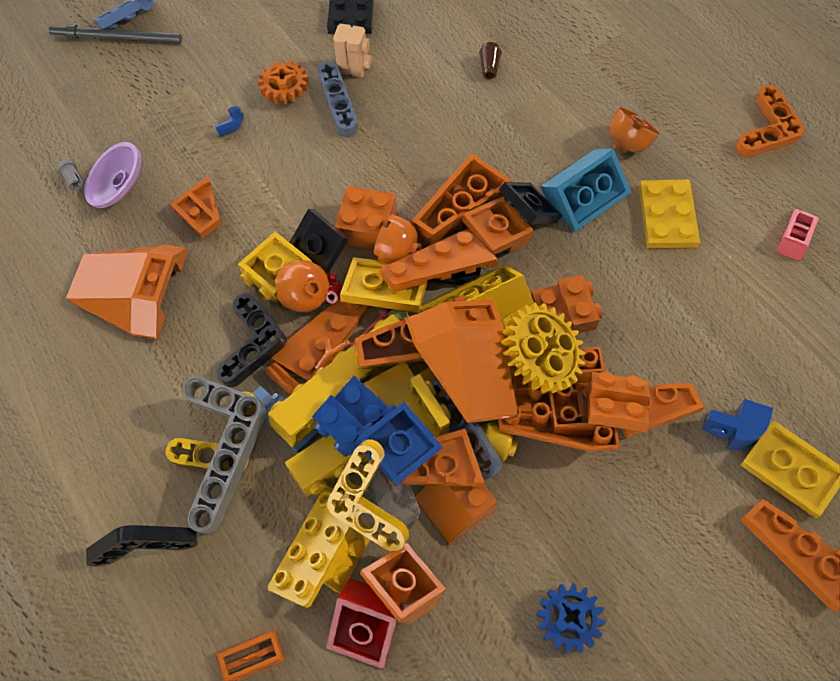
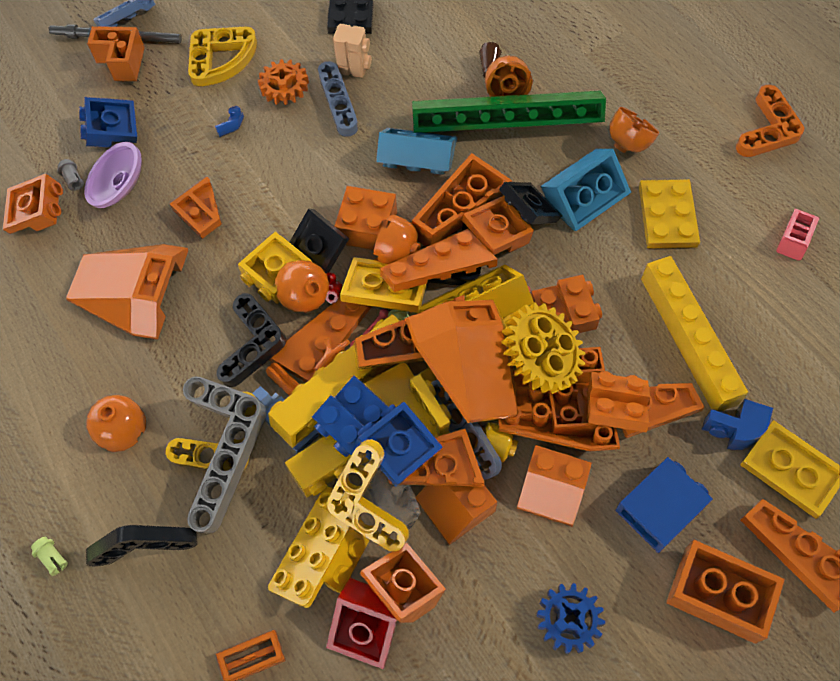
none -> orange plate [3,173,63,234]
none -> yellowish green pin [31,537,68,576]
none -> blue plate [79,97,137,148]
none -> orange cylinder [86,395,146,452]
none -> orange brick [87,26,145,81]
none -> yellow beam [188,27,257,87]
none -> dark azure slope [376,128,457,175]
none -> green brick [412,91,606,133]
none -> orange cylinder [485,56,533,97]
none -> orange slope [517,445,592,527]
none -> blue brick [615,457,713,553]
none -> yellow brick [641,256,749,412]
none -> orange brick [666,540,785,644]

